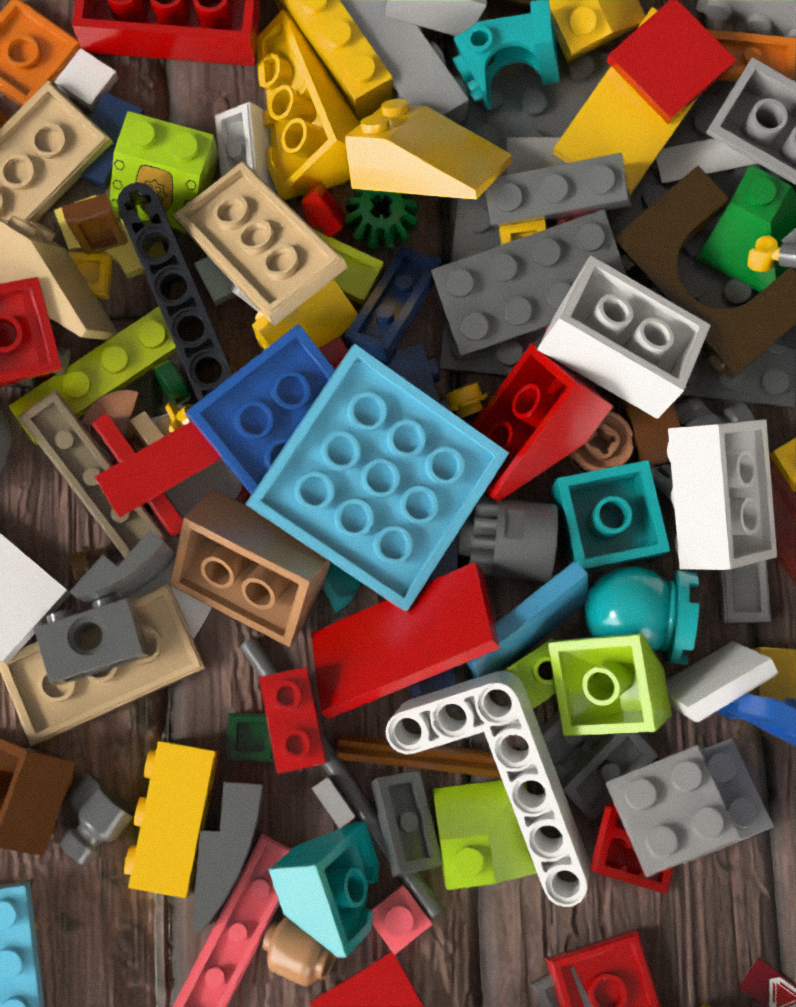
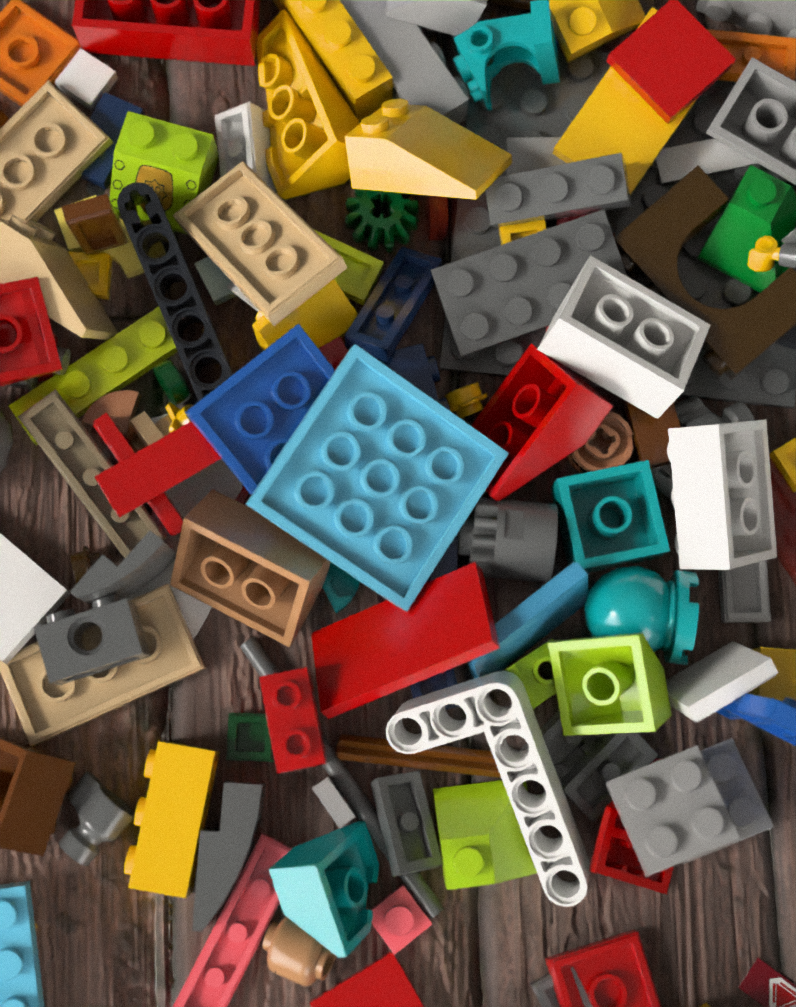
red plate [301,181,347,238] -> none
none -> clear red tile [427,195,448,241]

